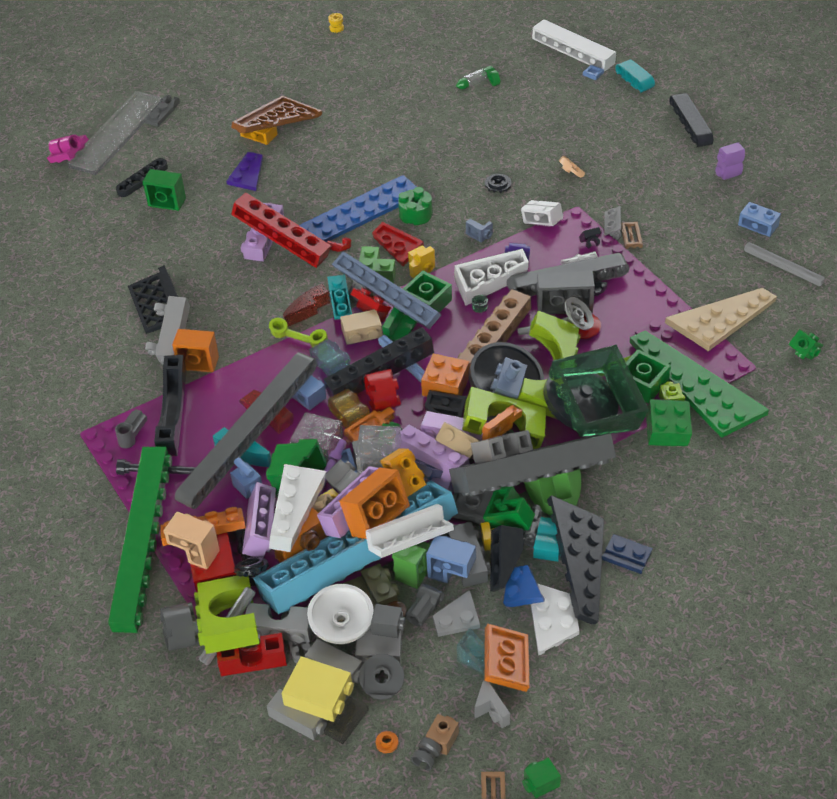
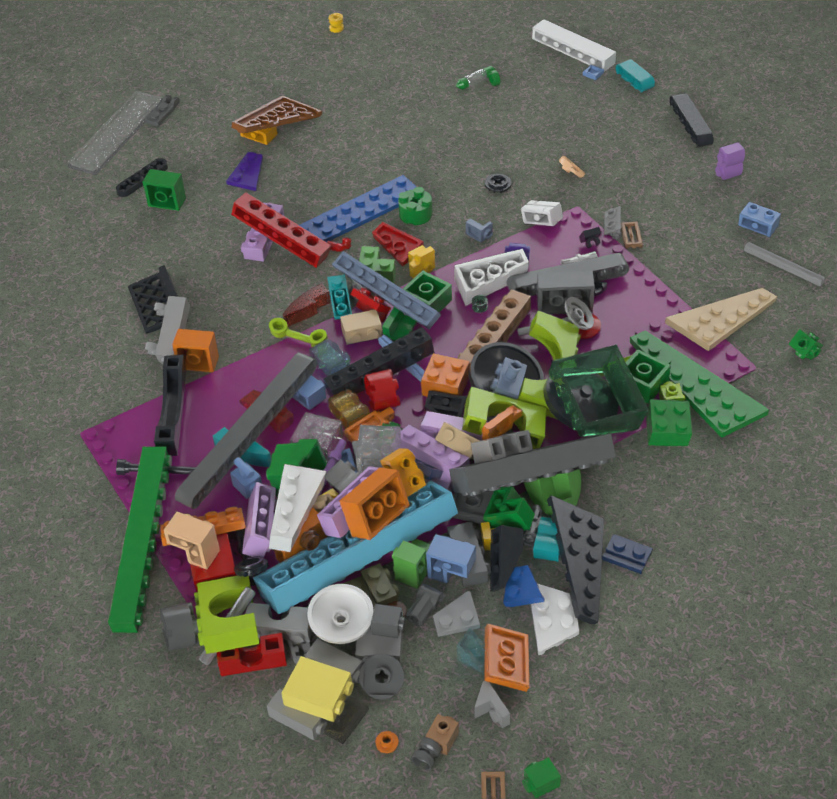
dark pink plate [47,135,89,163] -> none
dark grey piece [115,409,147,448] -> none
white fence [366,504,454,558] -> none

